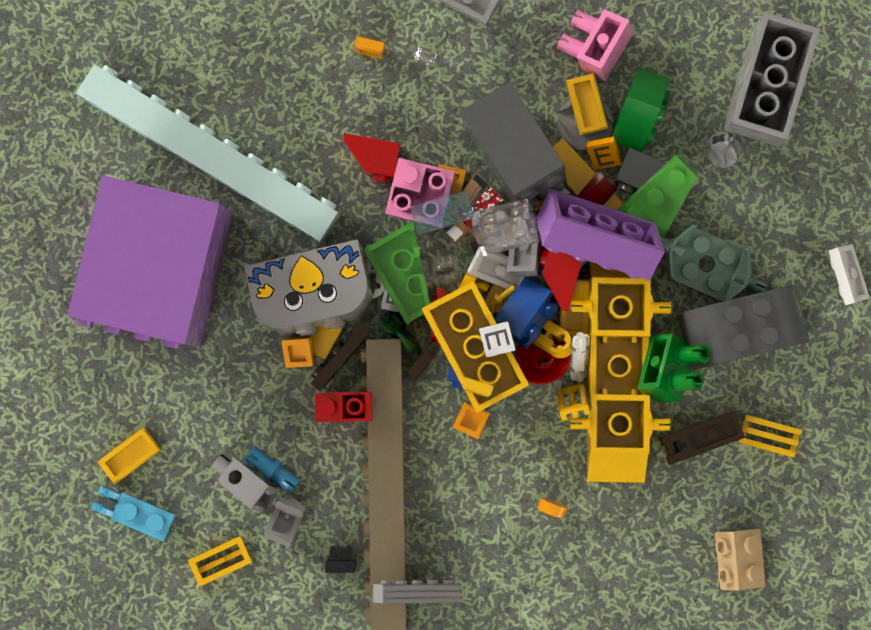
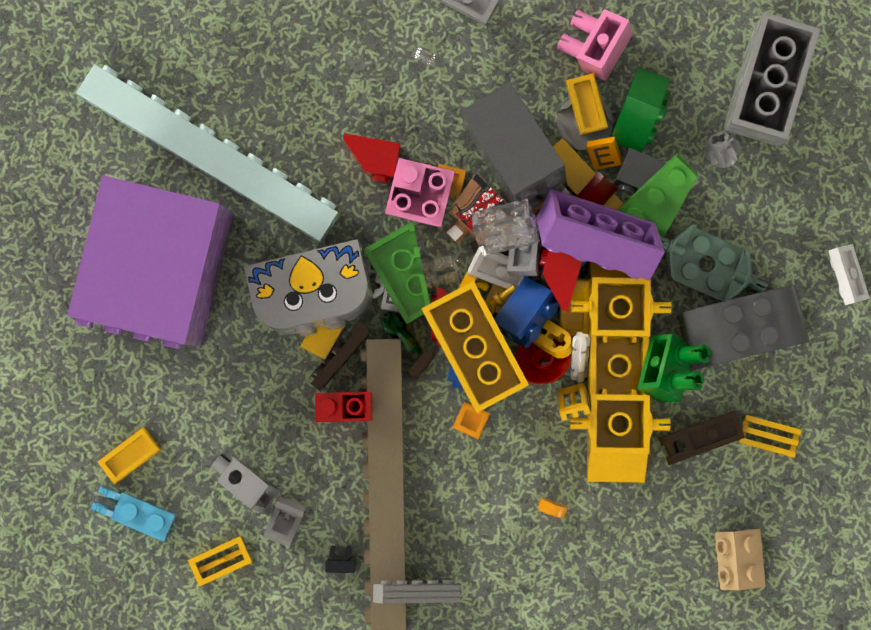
dark azure pin [244,446,301,494] -> none
light orange tile [281,336,316,368] -> none
light orange tile [354,36,385,59] -> none
clear light blue tile [410,190,474,234] -> none
yellow tile [462,377,494,397] -> none
white tile [479,321,515,358] -> none

